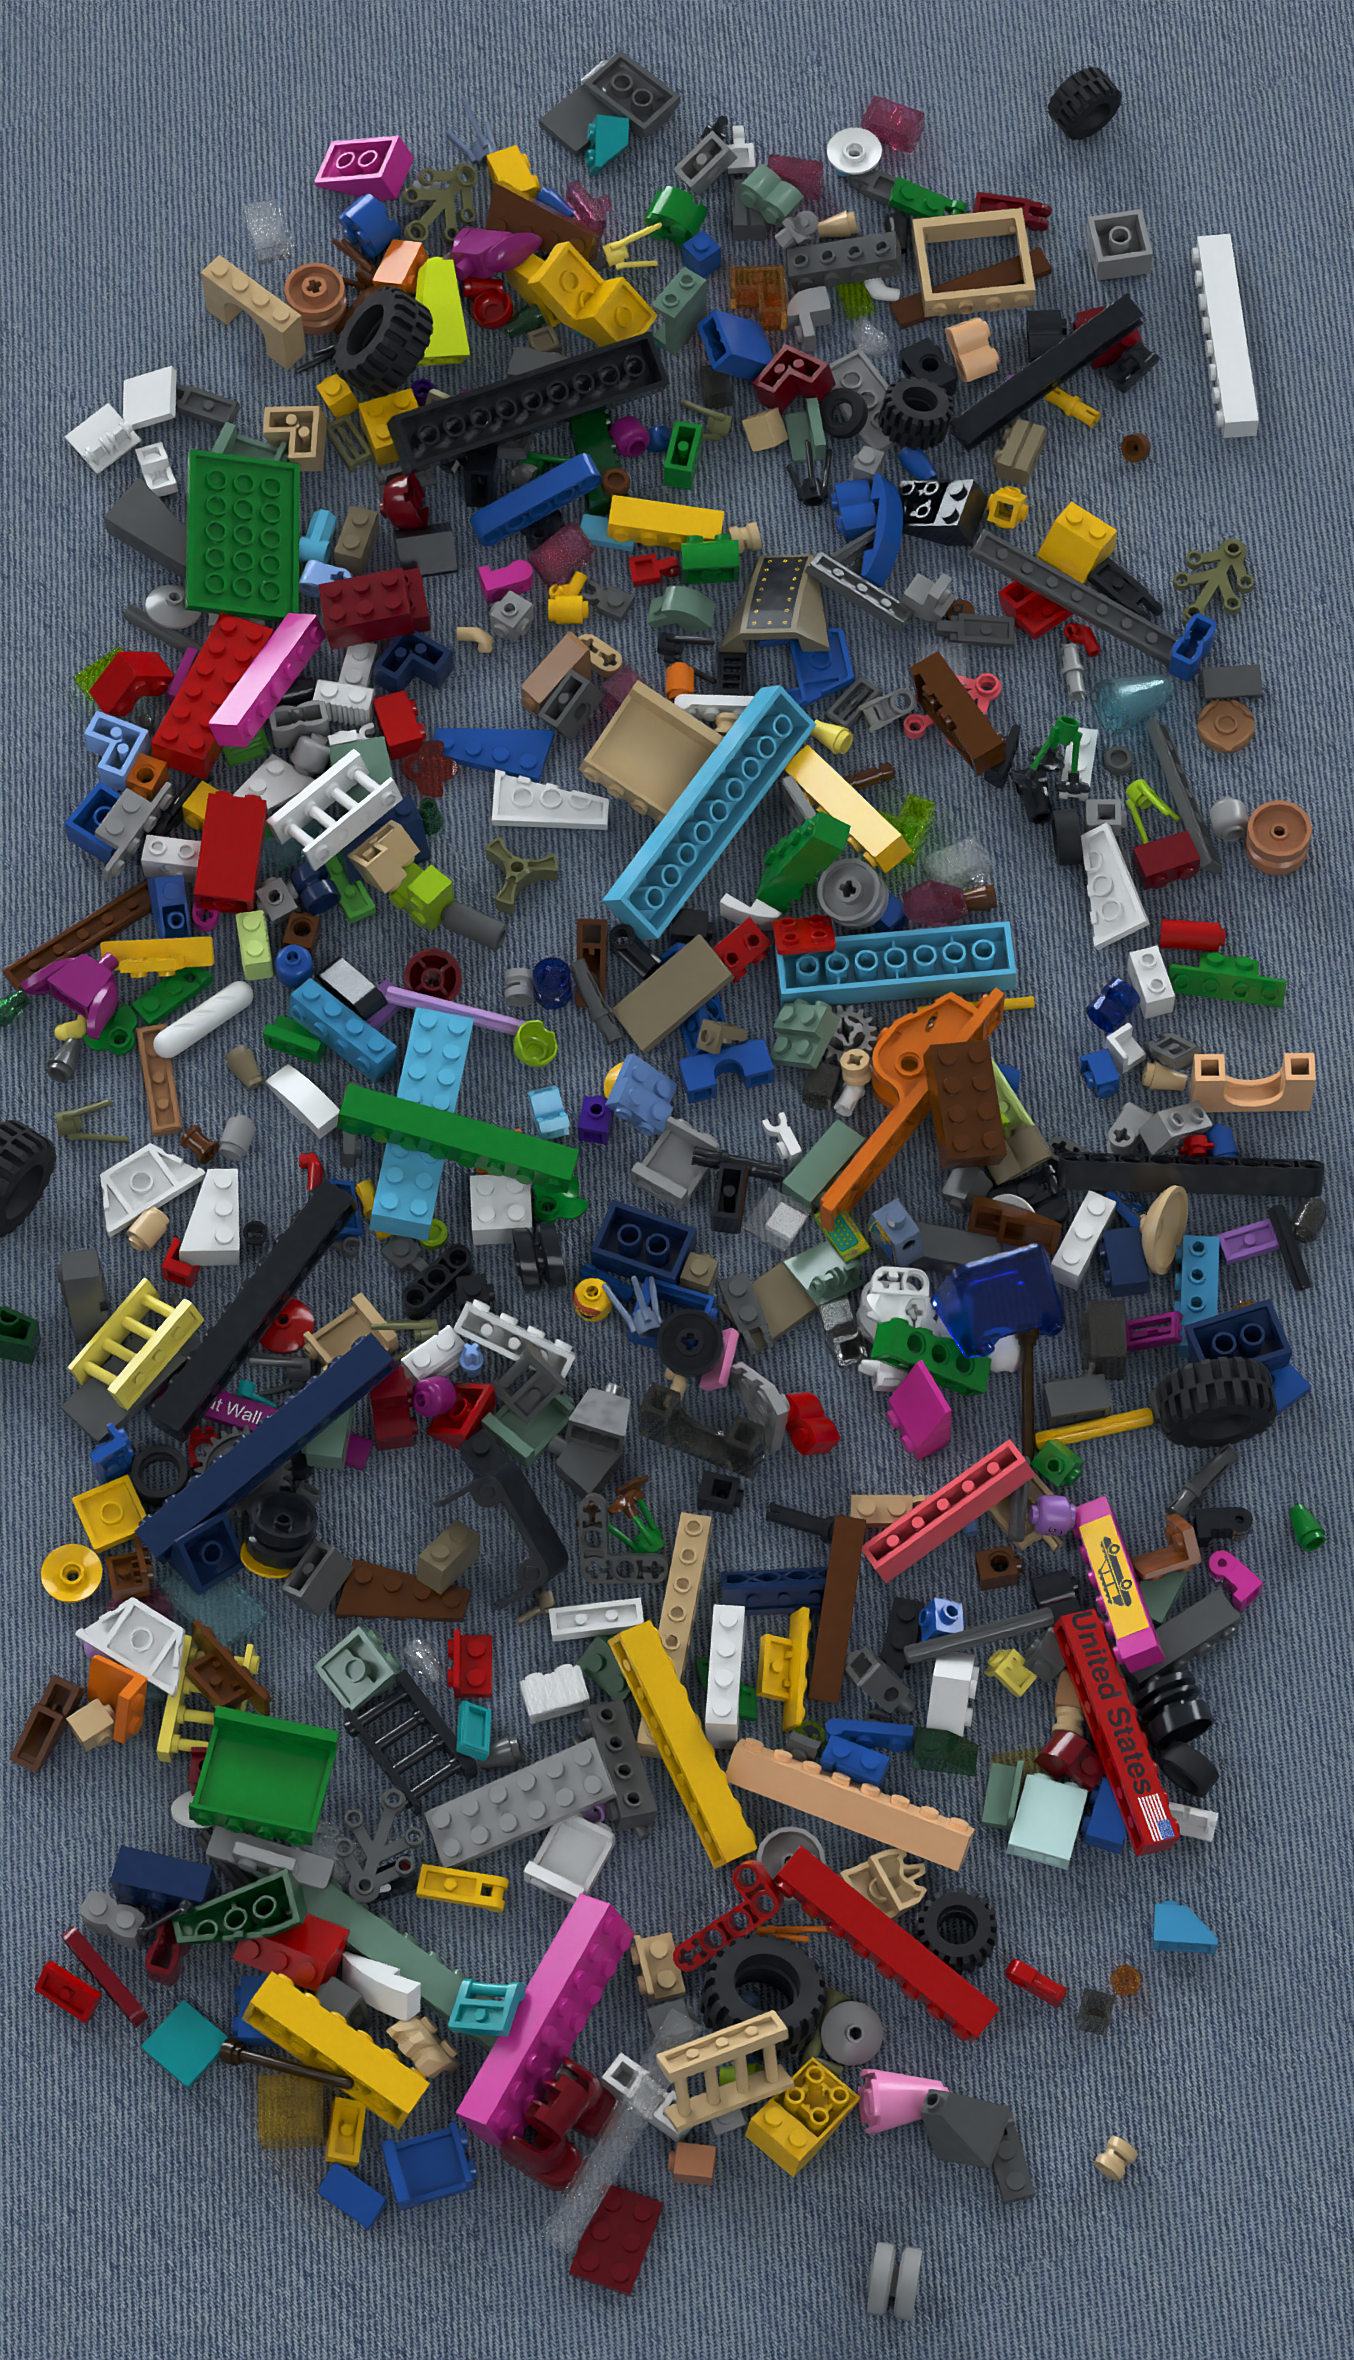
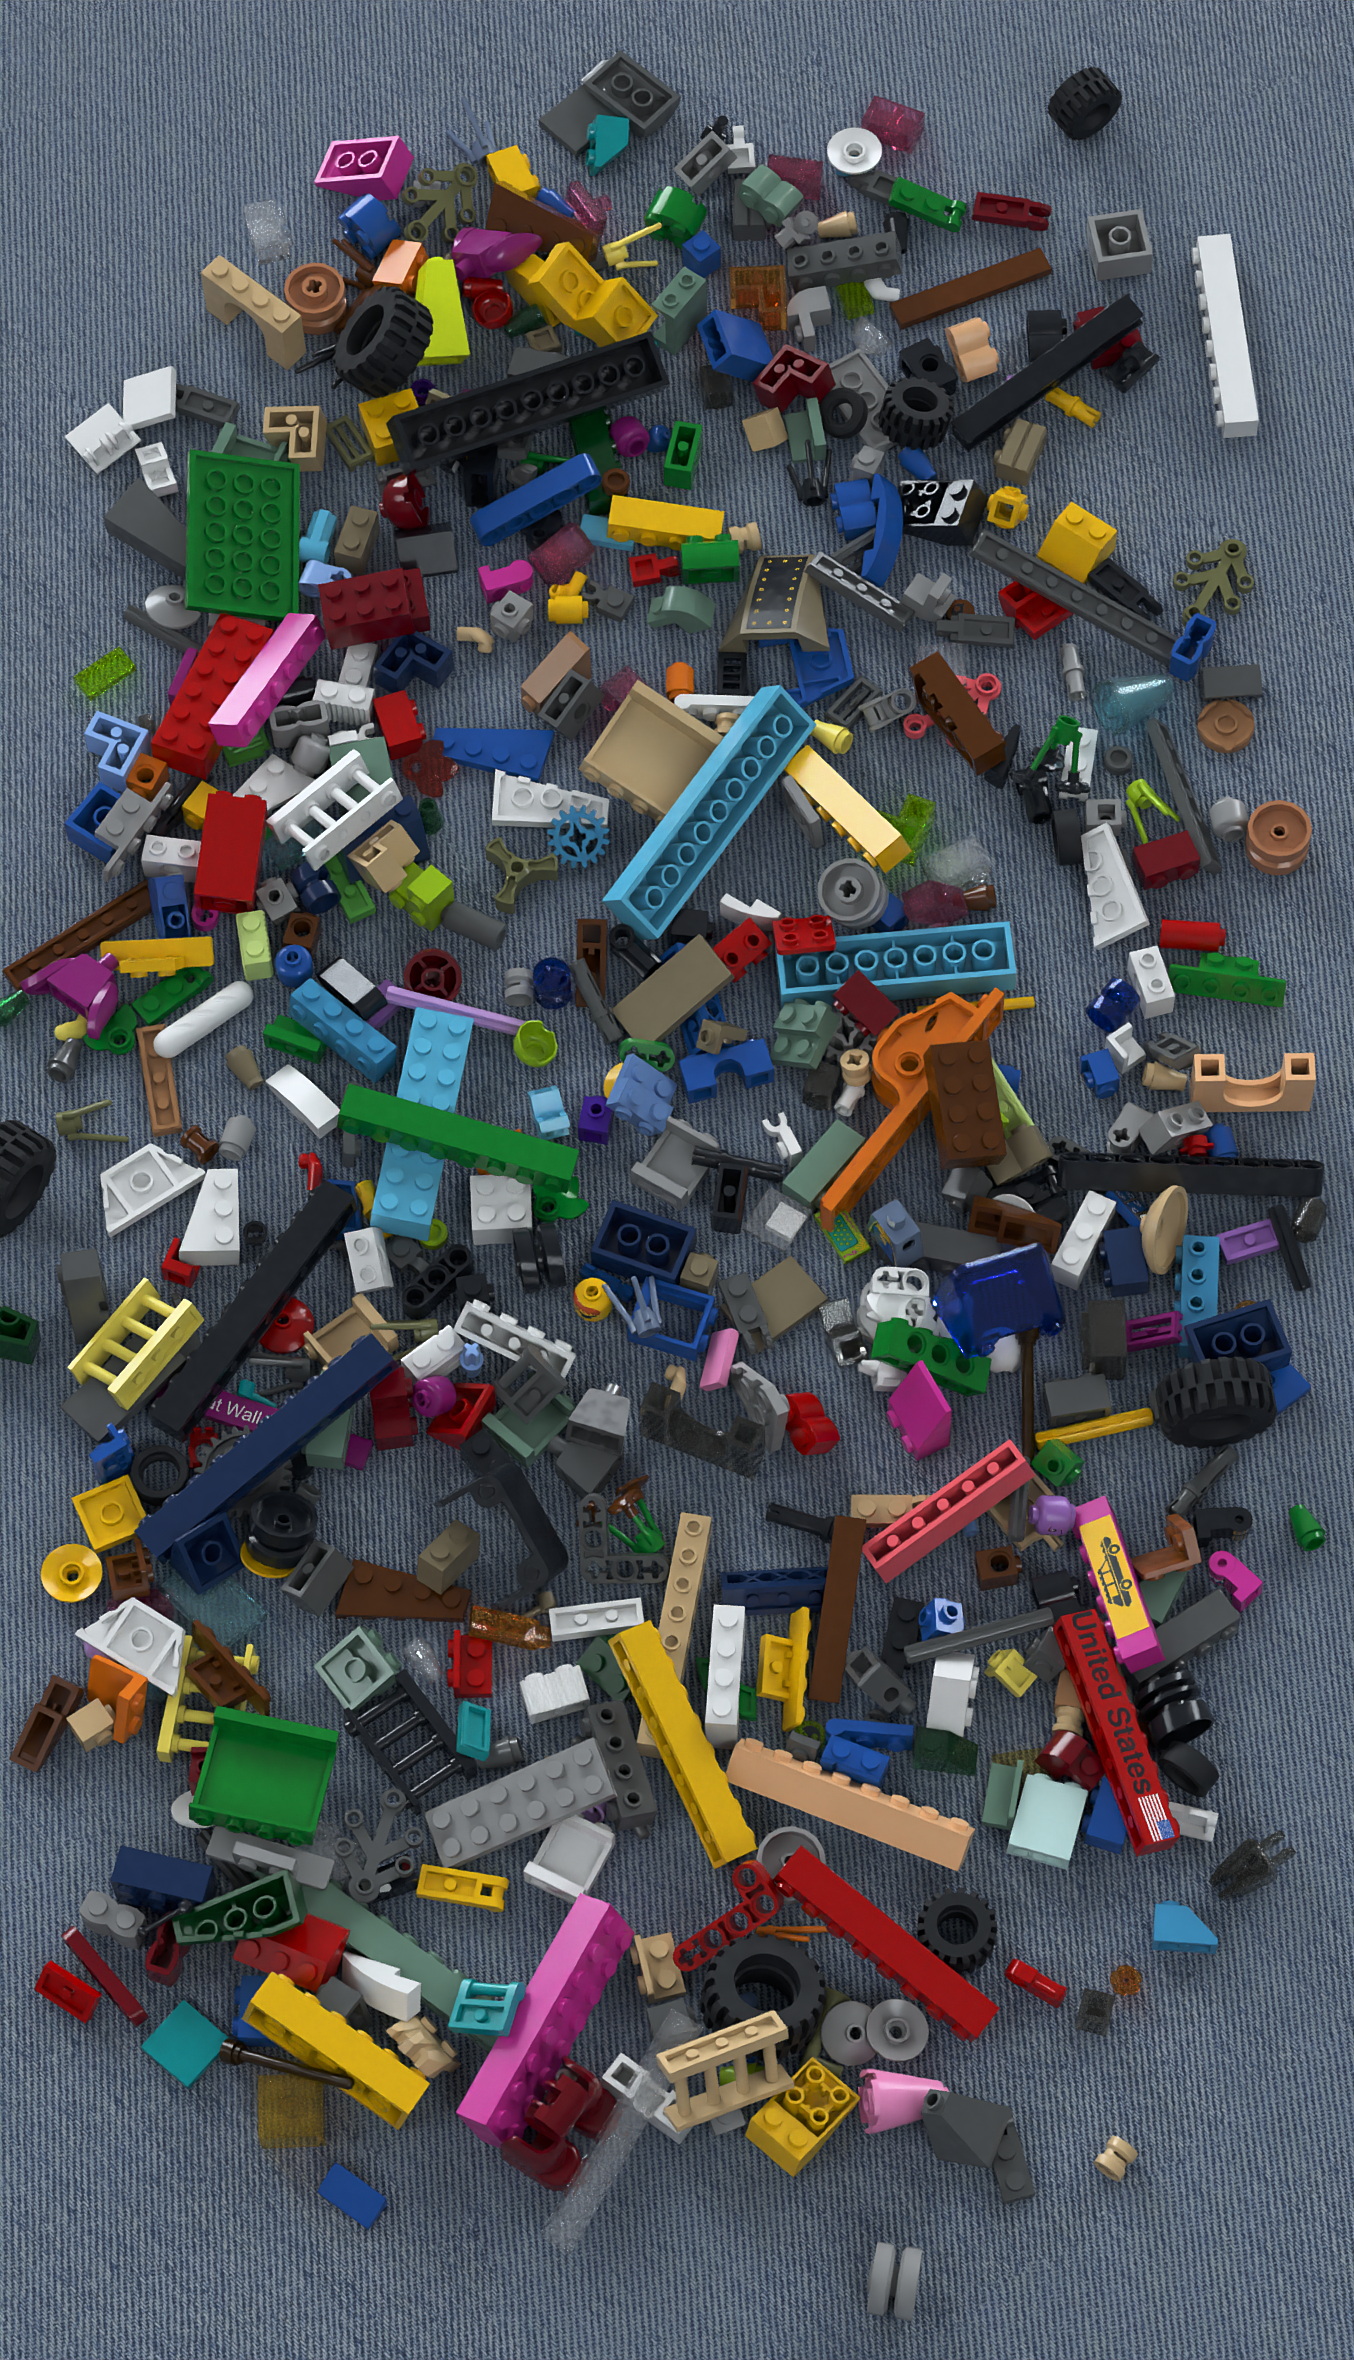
red brick [88,651,175,716] -> none
tan brick [126,1207,170,1252] -> none
yellow brick [316,373,359,419] -> none
yellow plate [325,2097,366,2167] -> none
blue panel [381,2121,478,2211] -> none
dark red plate [569,2182,664,2297] -> none
tan beam [578,634,623,678] -> none
black plant [657,632,717,684] -> none
black wheel [657,1309,724,1378] -> none
nougat brick [668,2142,716,2186] -> none
olive plant [680,400,733,442] -> none
black brick [697,1470,745,1515] -> none
green wedge [755,811,851,913] -> none
sand green hinge [782,1240,864,1307] -> none
tan plate [838,1848,927,1921] -> none
reddish brown axle [842,763,895,790] -> none
tan window [912,208,1036,317] -> none
red arm [1063,623,1101,657] -> none
reddish brown tile [1121,433,1151,462] -> none
none -> white brick [344,1227,394,1293]
none -> clear orange hinge [468,1605,552,1650]
none -> dark azure gear [547,805,610,868]
none -> green beam [618,1038,675,1072]
none -> dark red brick [831,969,900,1038]
none -> light grey dish [866,1999,929,2062]
none -> clear smoke hinge [1209,1830,1296,1900]

